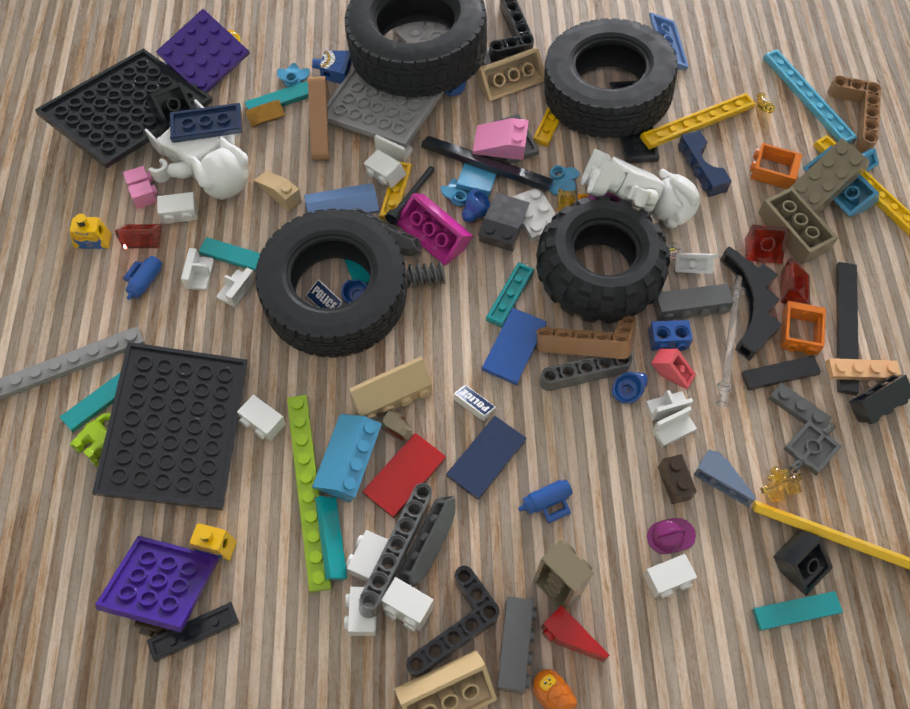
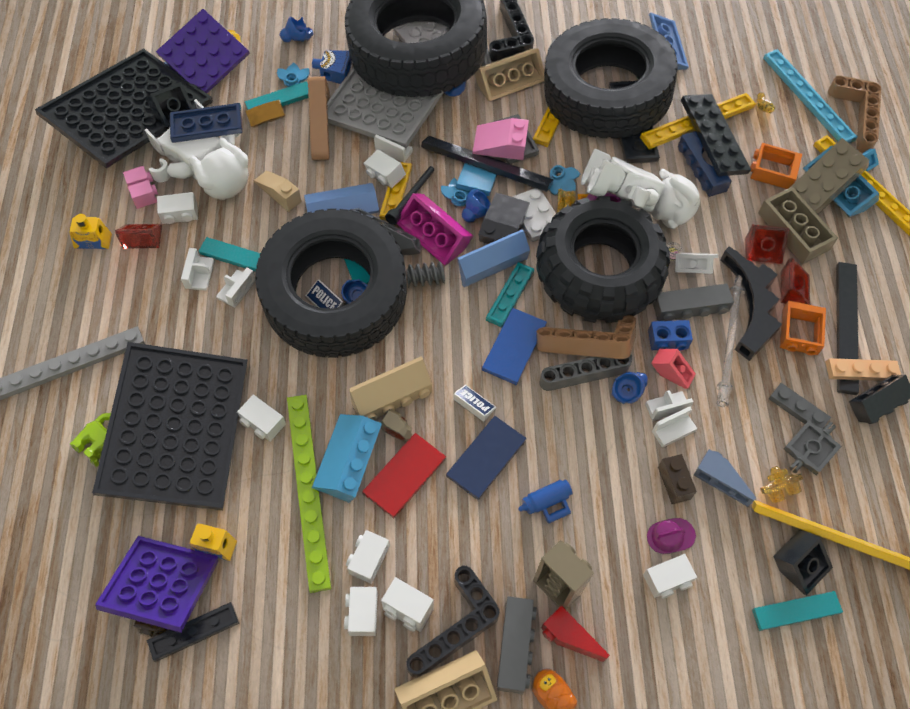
teal tile [60,373,120,433] -> none
blue piece [123,256,163,300] -> none
teal tile [315,496,347,581] -> none
dark grey beam [359,483,432,618] -> none
dark grey brick [398,495,456,588] -> none
black tile [741,355,821,391] -> none
none -> blue piece [279,17,314,42]
none -> medium blue slope [457,230,530,287]
none -> black plate [681,94,751,176]

